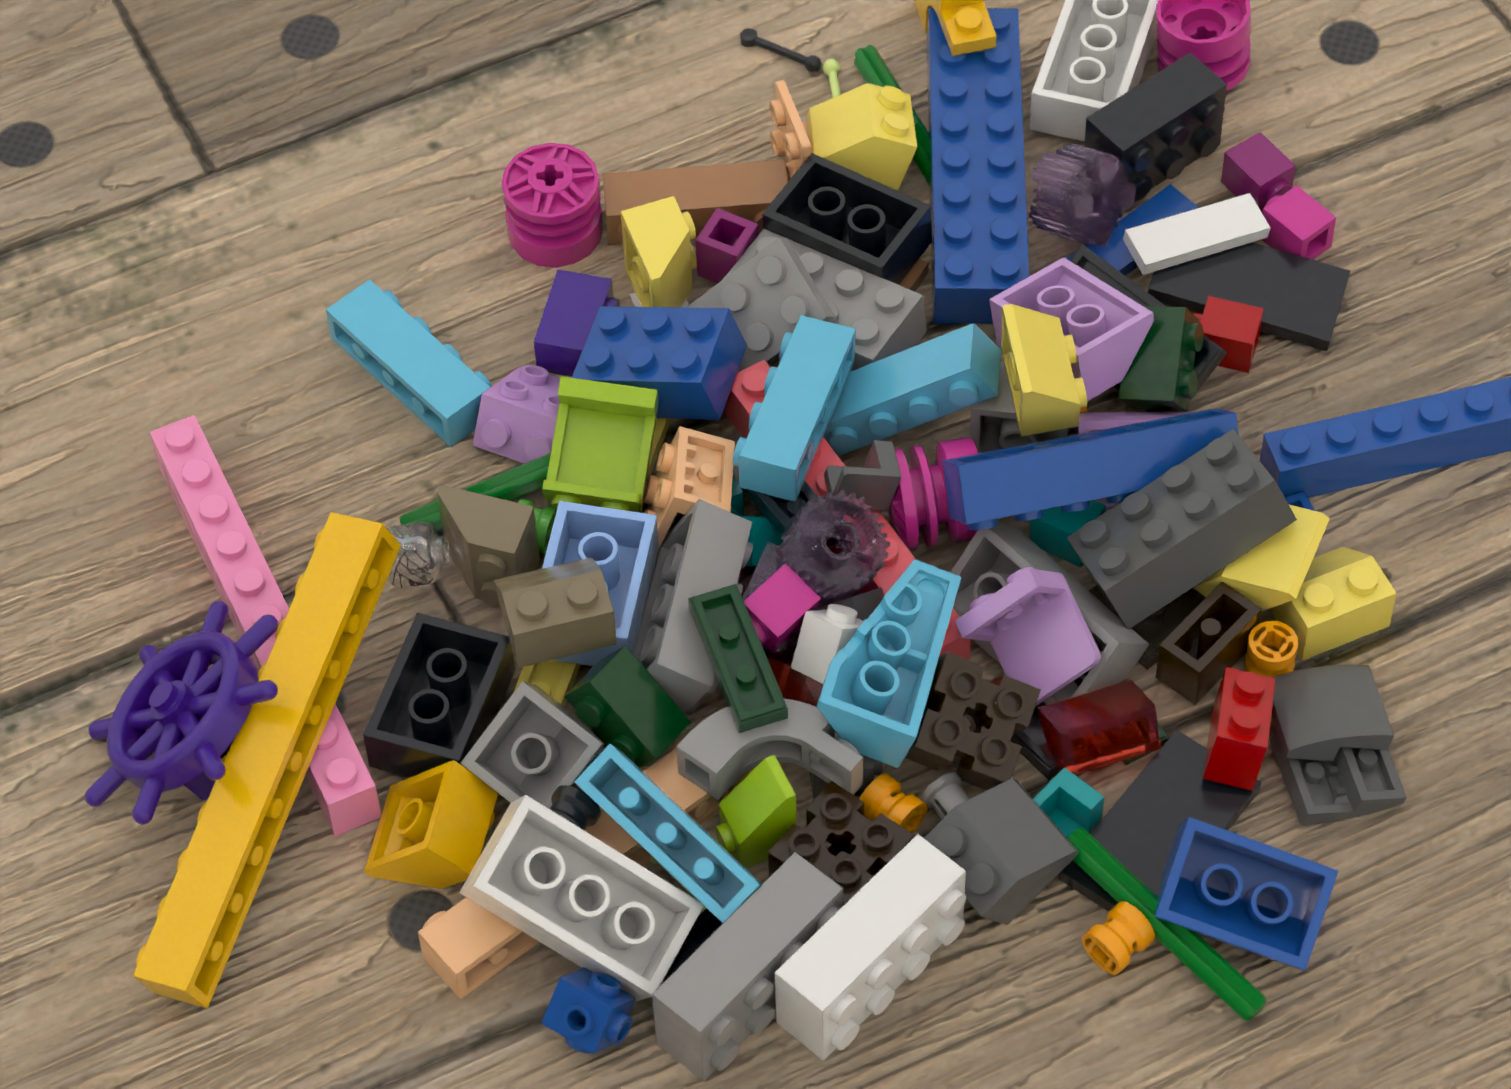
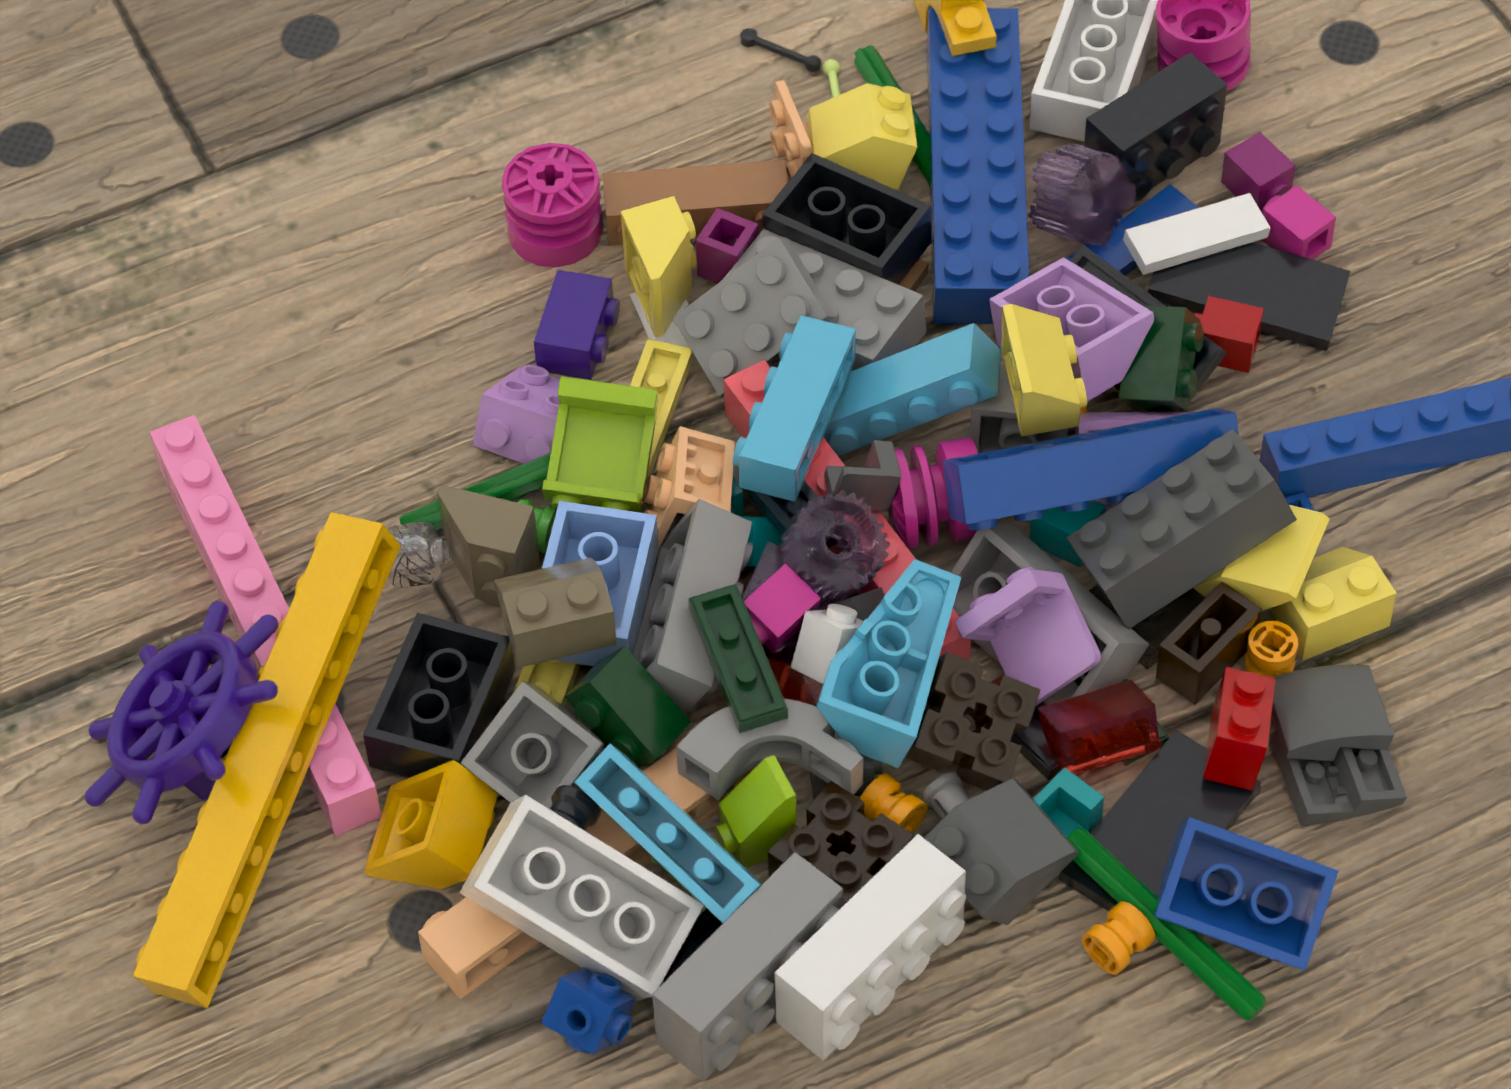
medium azure brick [326,279,492,447] -> none
blue brick [572,306,747,420] -> none

